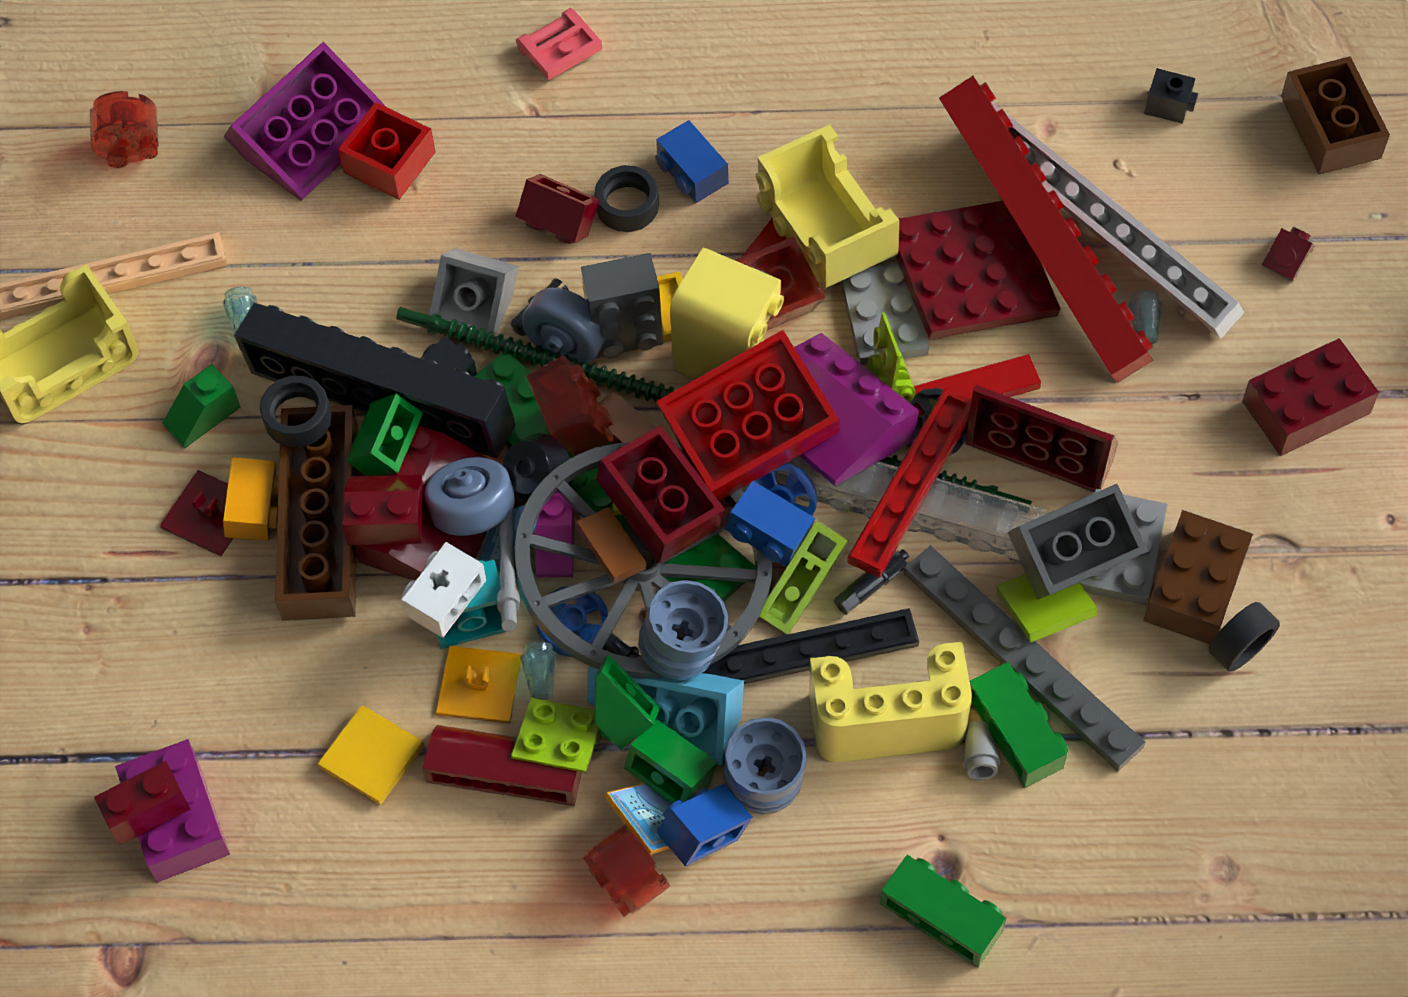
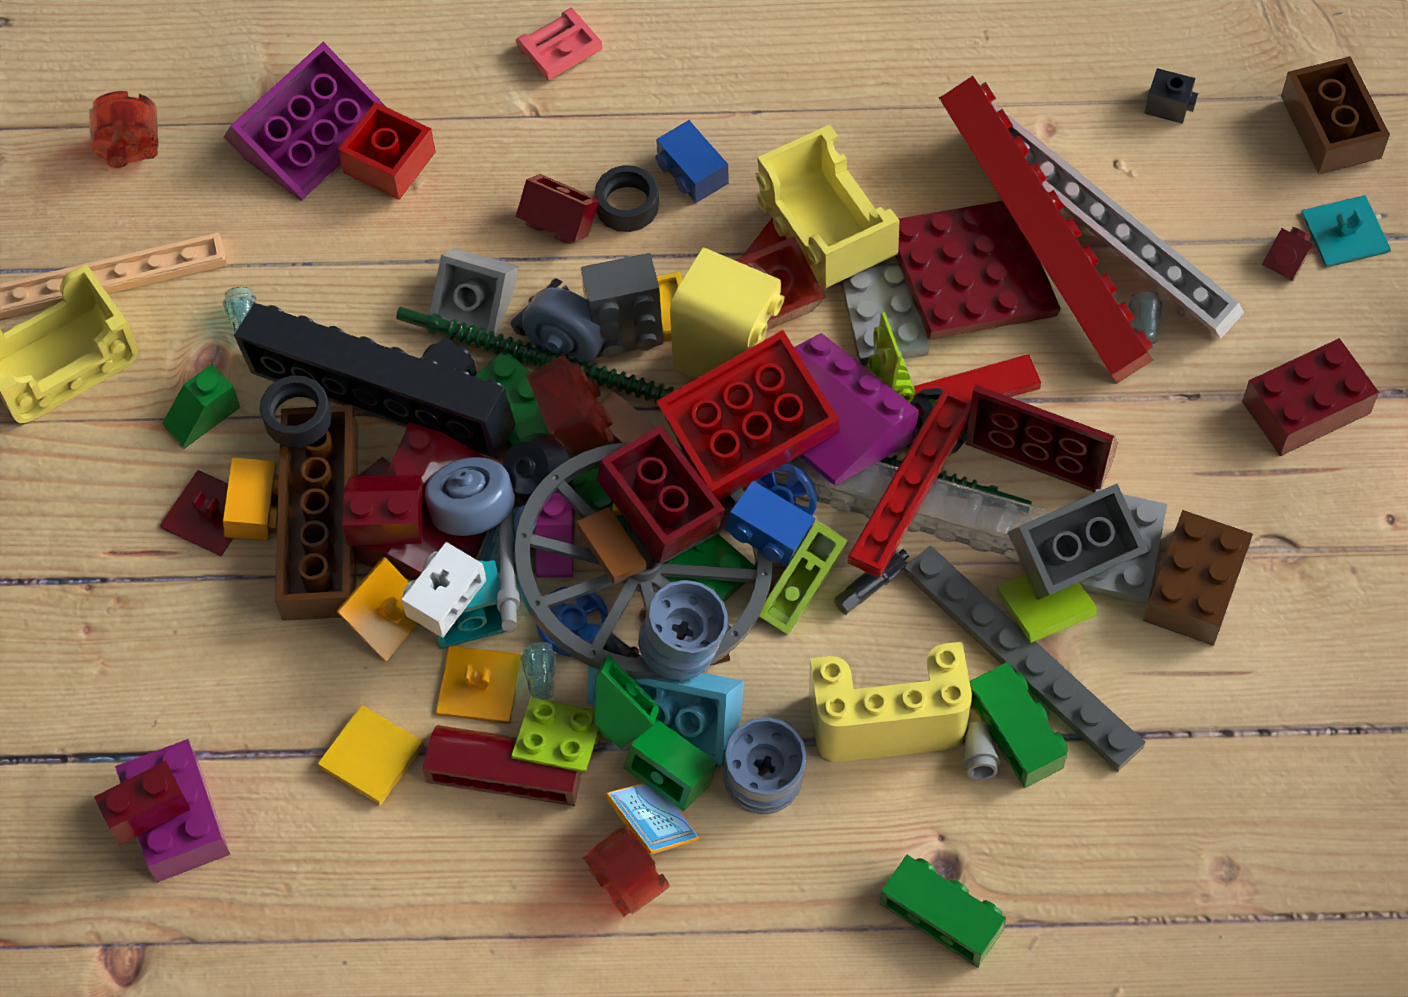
green brick [346,394,423,476] -> none
blue brick [656,783,753,866] -> none
black tile [702,608,919,684] -> none
black tyre [1208,602,1280,671] -> none
none -> light orange piece [336,557,418,661]
none -> teal piece [1301,195,1391,268]

